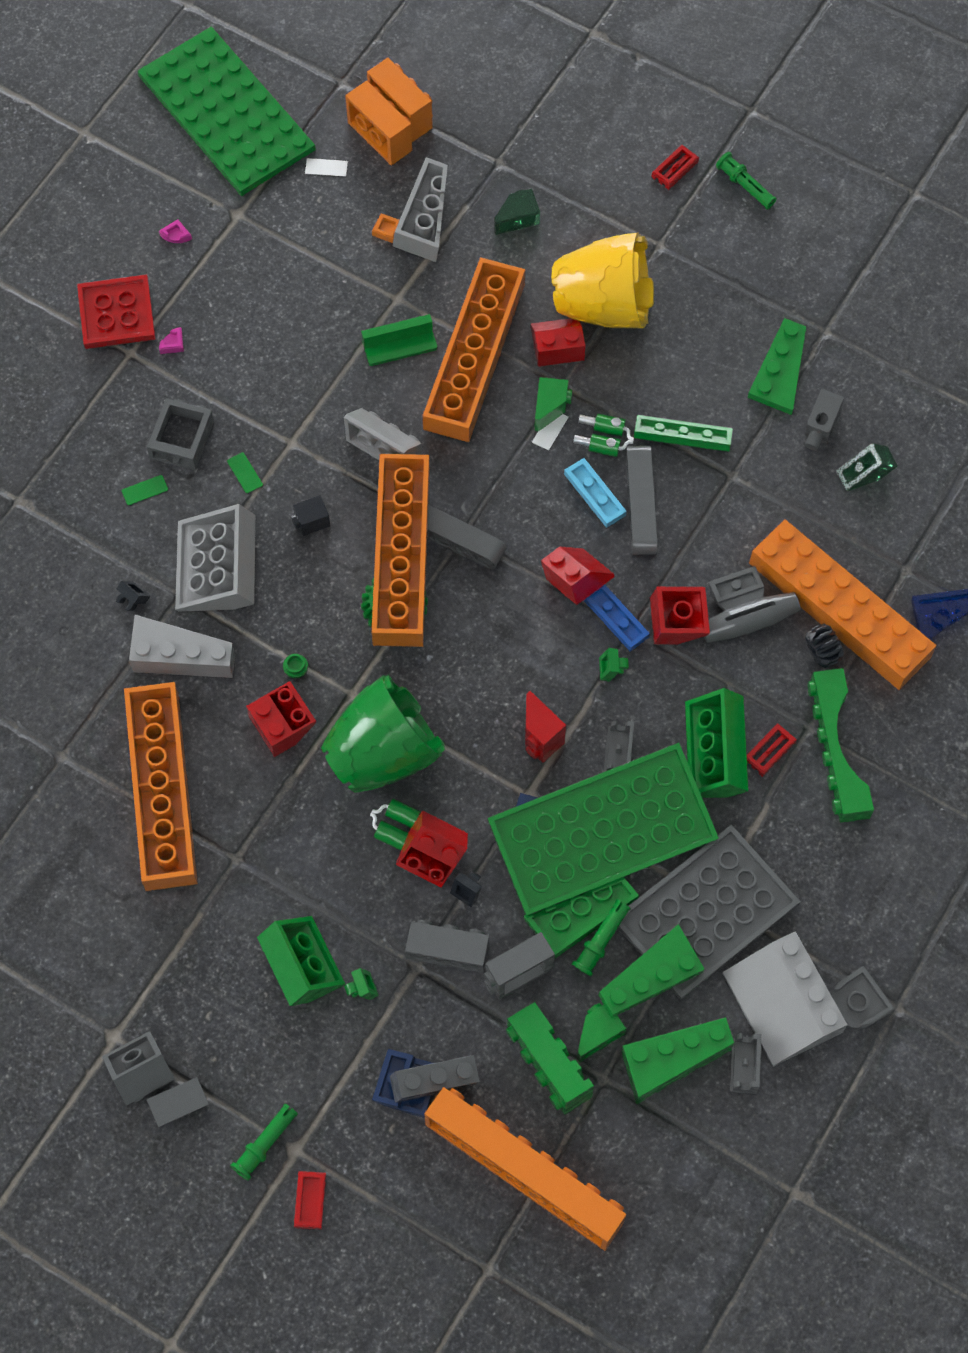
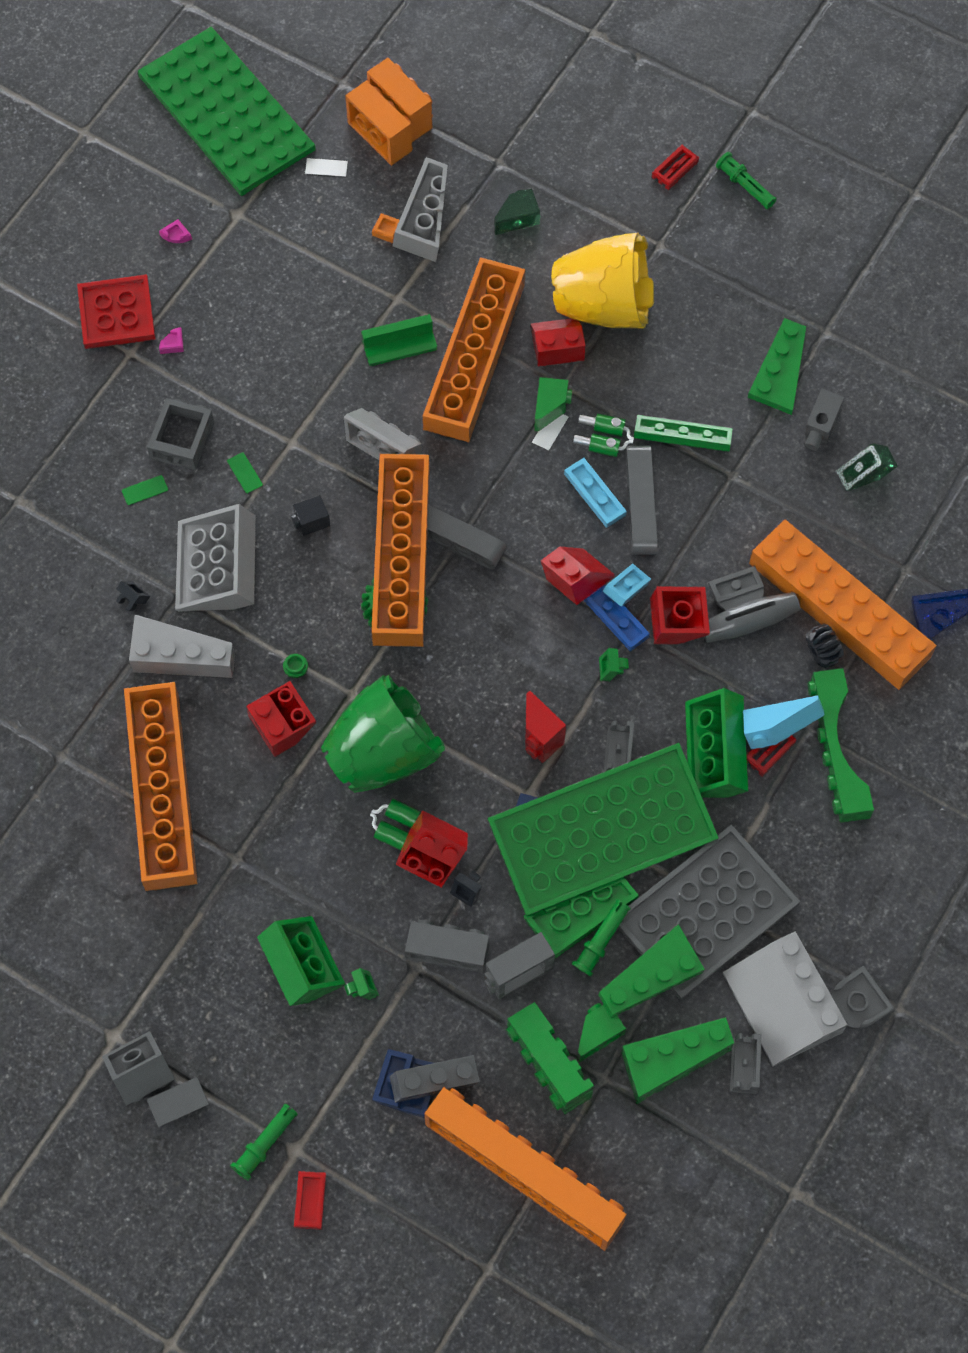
none -> medium azure plate [603,564,651,607]
none -> medium azure slope [743,696,825,749]

